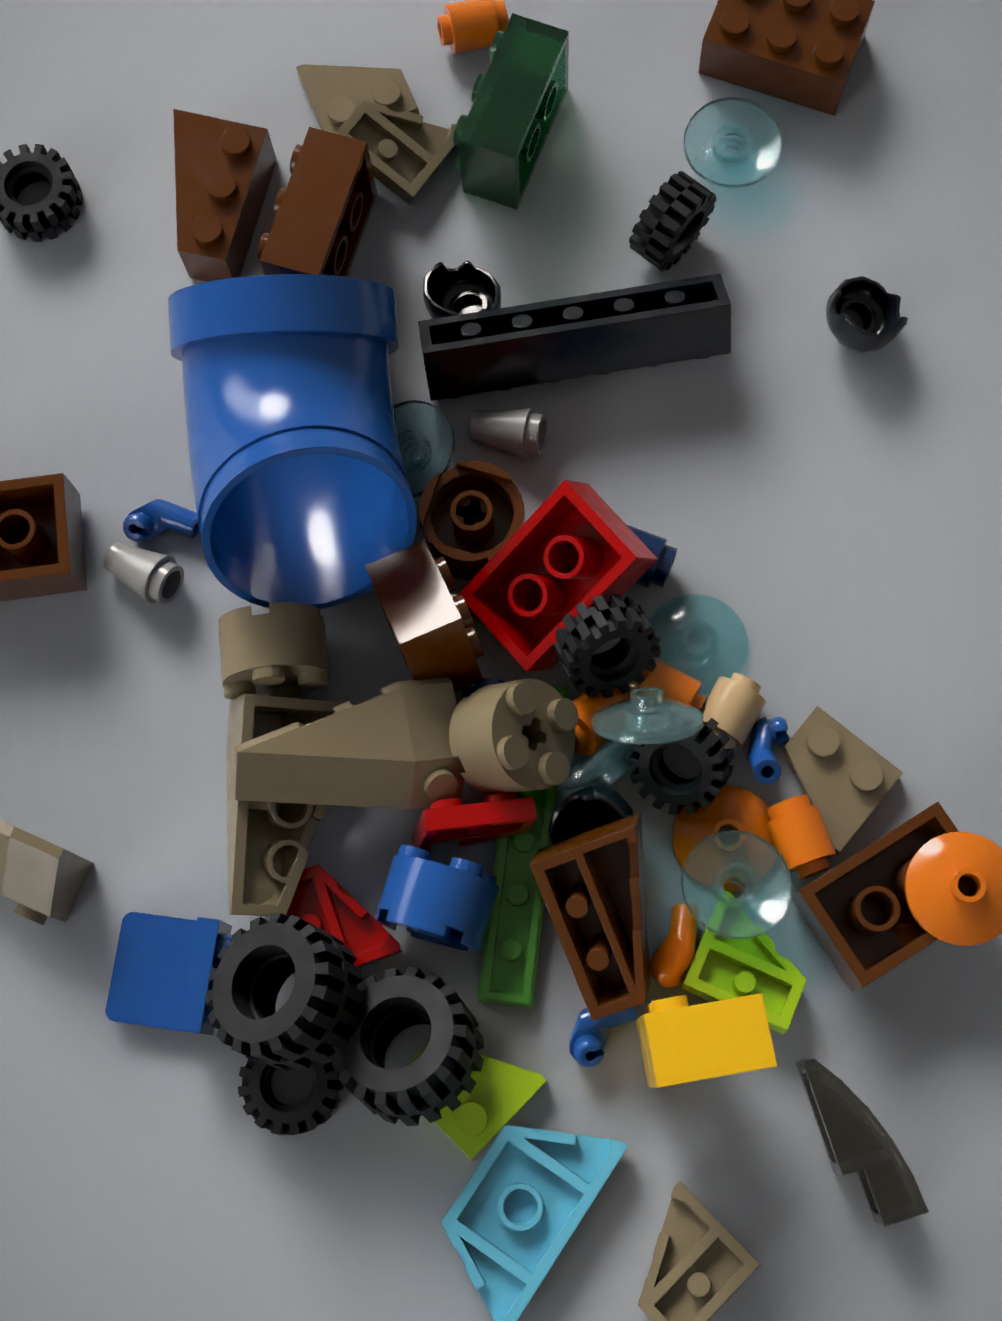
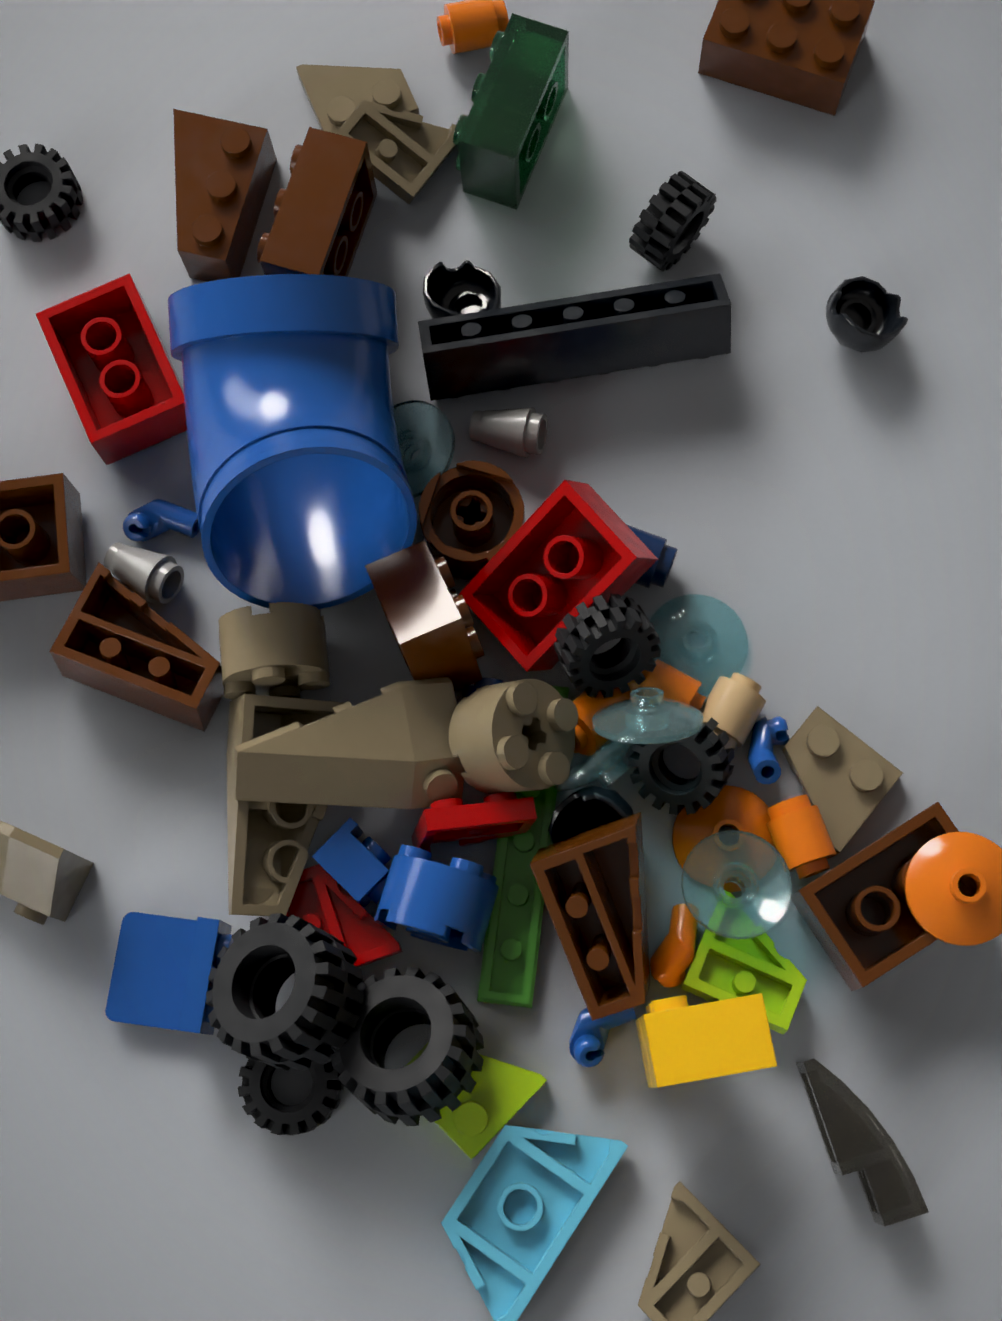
clear light blue dish [683,97,782,188] -> none
none -> red brick [36,273,187,465]
none -> reddish brown wedge [49,562,224,732]
none -> blue brick [312,817,392,907]

